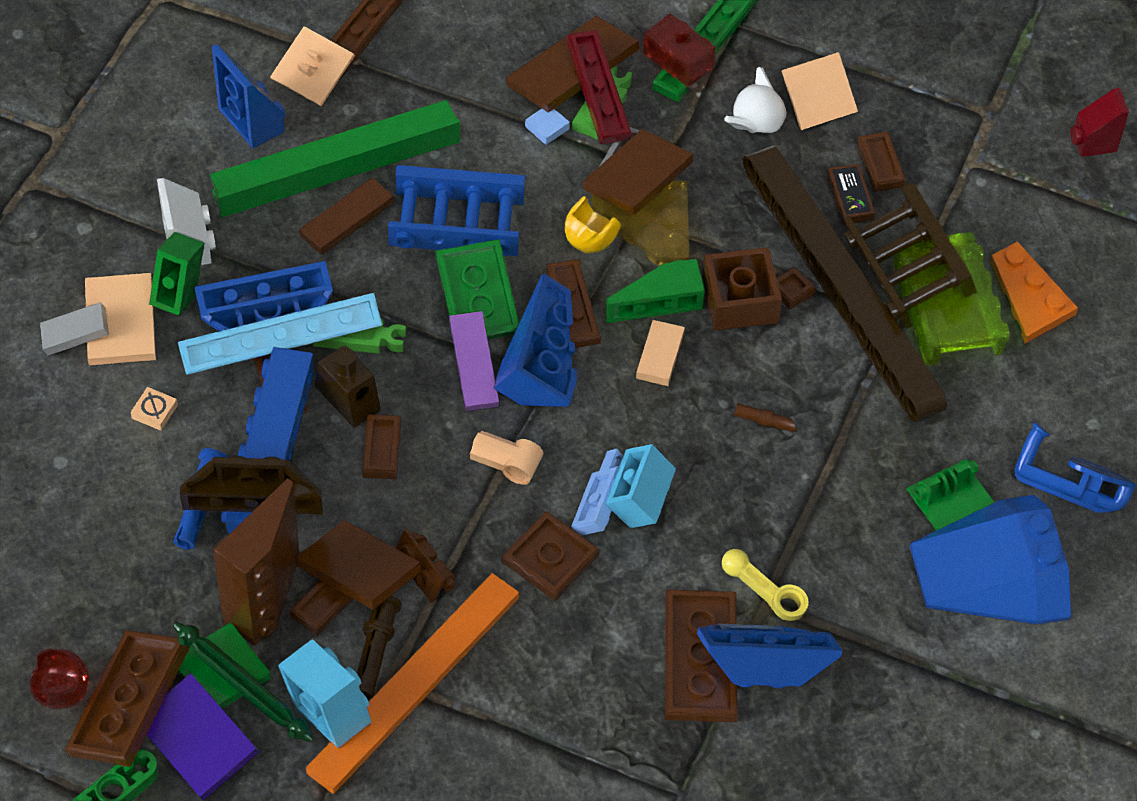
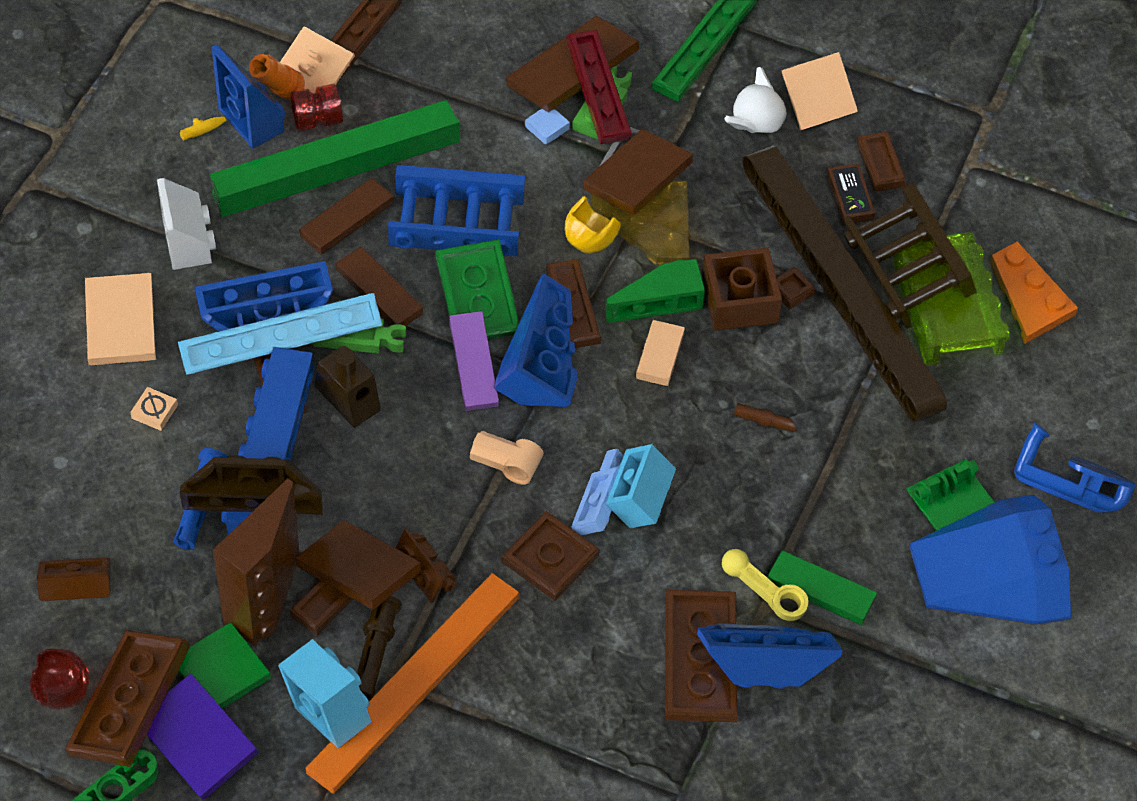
light grey tile [40,302,109,355] -> none
green brick [149,232,205,316] -> none
dark green wheel [173,622,313,742] -> none
reddish brown tile [362,414,401,479] -> none
clear red brick [643,13,716,87] -> none
dark red slope [1070,88,1129,157] -> none
none -> reddish brown slope [37,557,110,601]
none -> yellow helmet [180,116,227,141]
none -> orange axle [249,54,305,100]
none -> clear red wheel [290,83,343,132]
none -> reddish brown tile [336,247,423,326]
none -> green tile [767,550,877,626]

